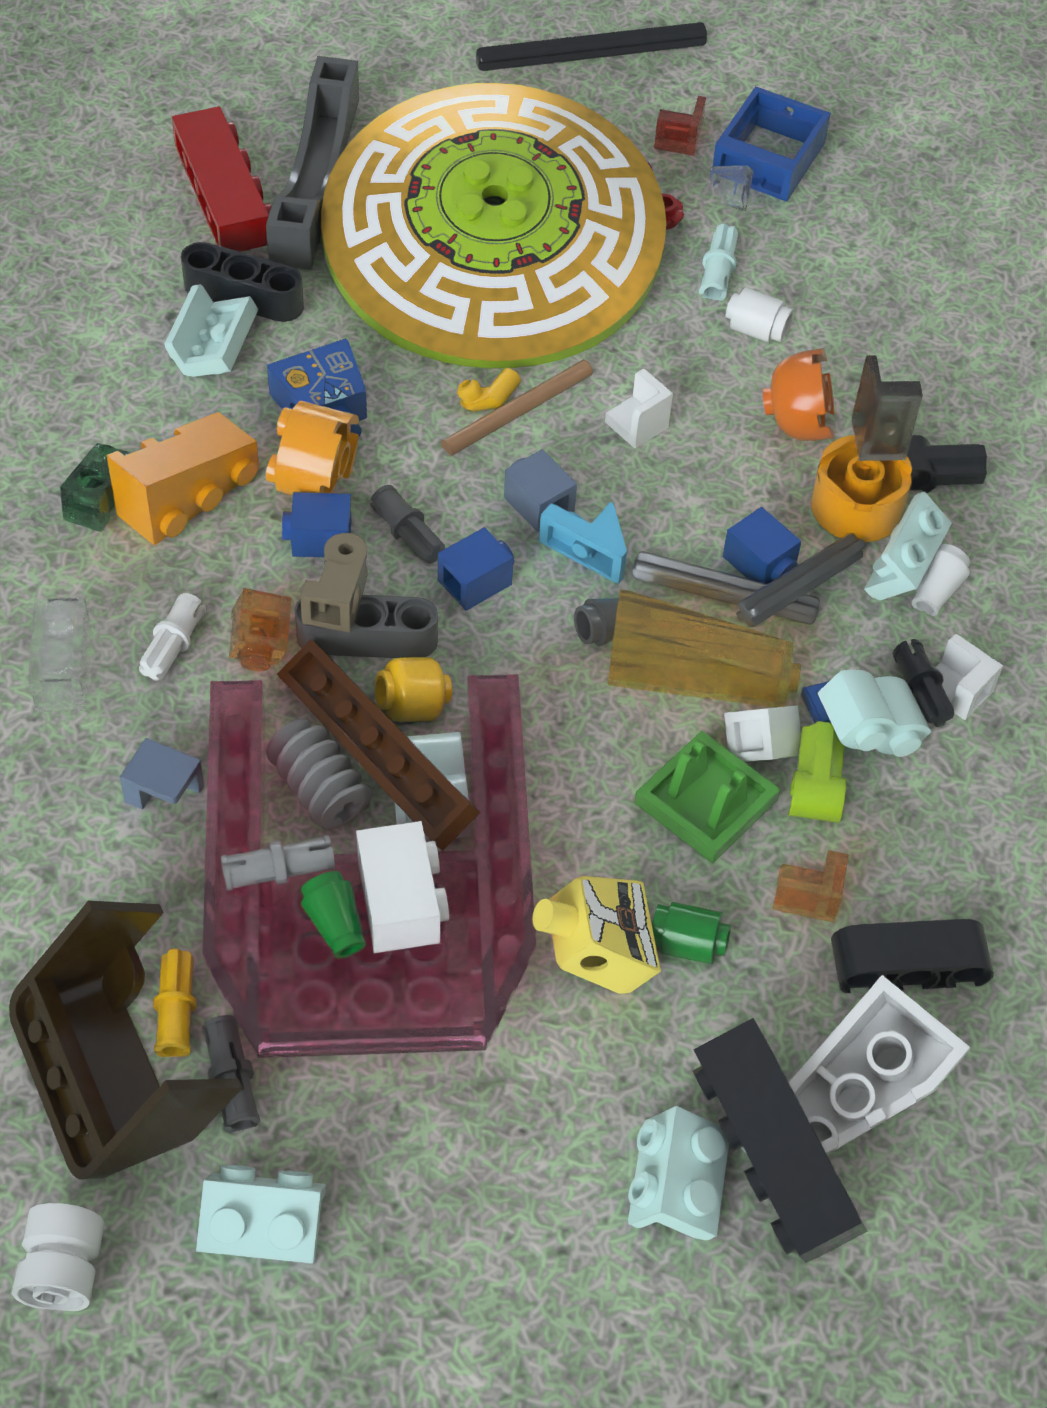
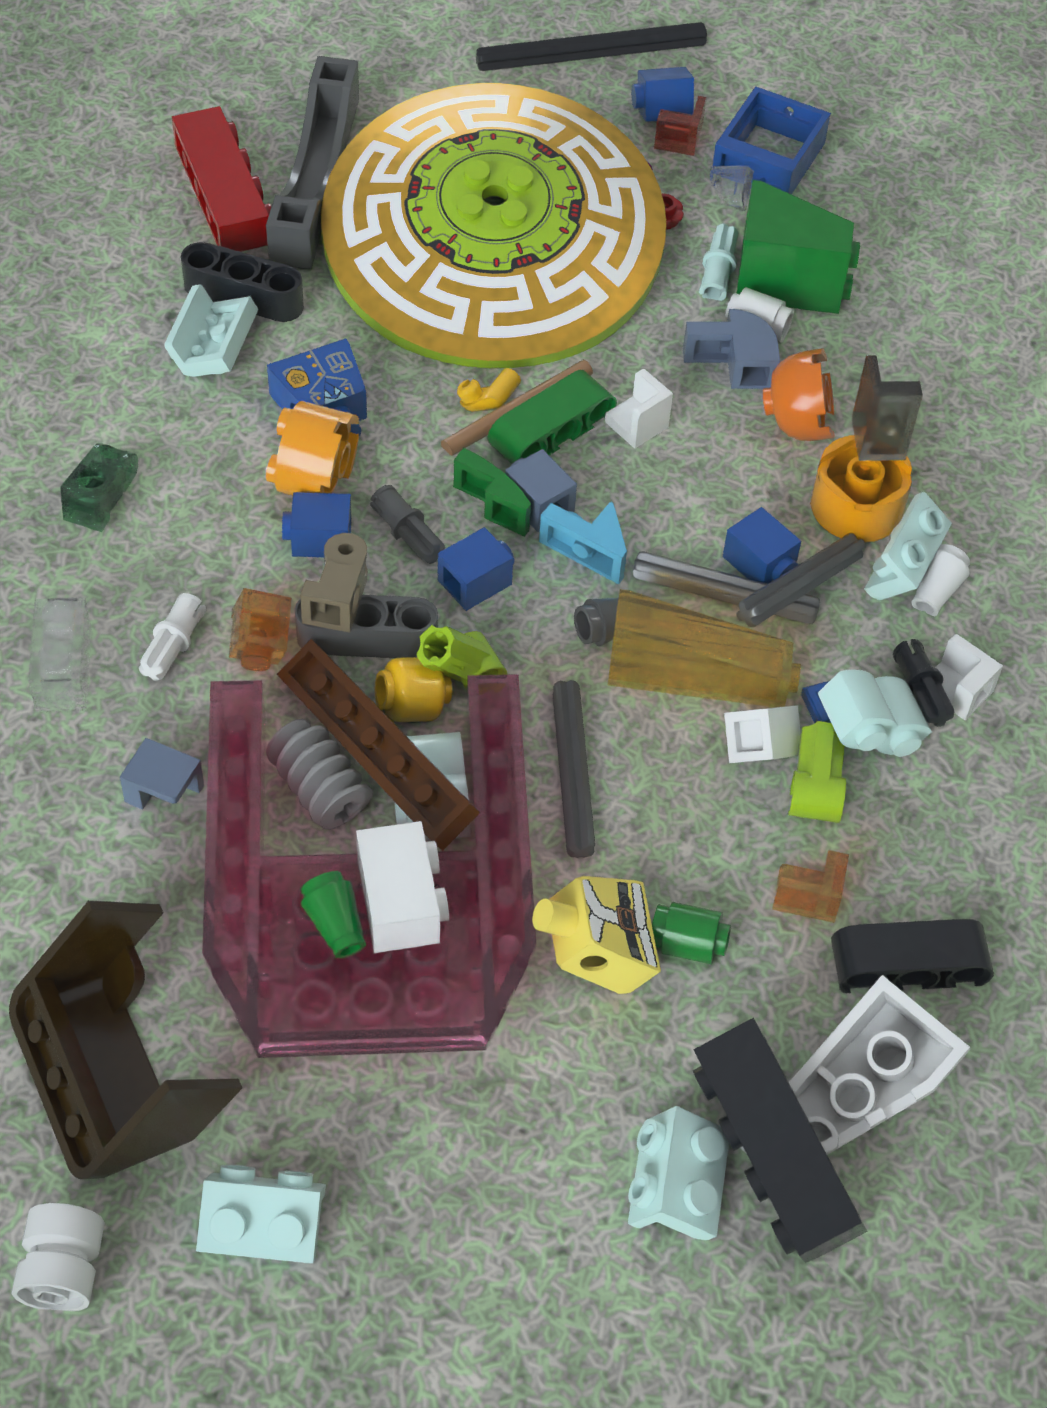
light orange wedge [107,412,259,546] -> none
yellow axle [153,948,197,1057] -> none
dark grey pin [202,1015,260,1133] -> none
light grey pin [220,835,335,891] -> none
bright green plate [634,731,780,863] -> none
black piece [893,435,987,493] -> none
none -> lime piece [416,625,507,697]
none -> green slope [453,447,531,537]
none -> green beam [487,370,617,464]
none -> dark grey axle [552,680,595,858]
none -> blue brick [631,67,694,122]
none -> sand blue brick [683,309,780,389]
none -> green slope [736,180,860,314]

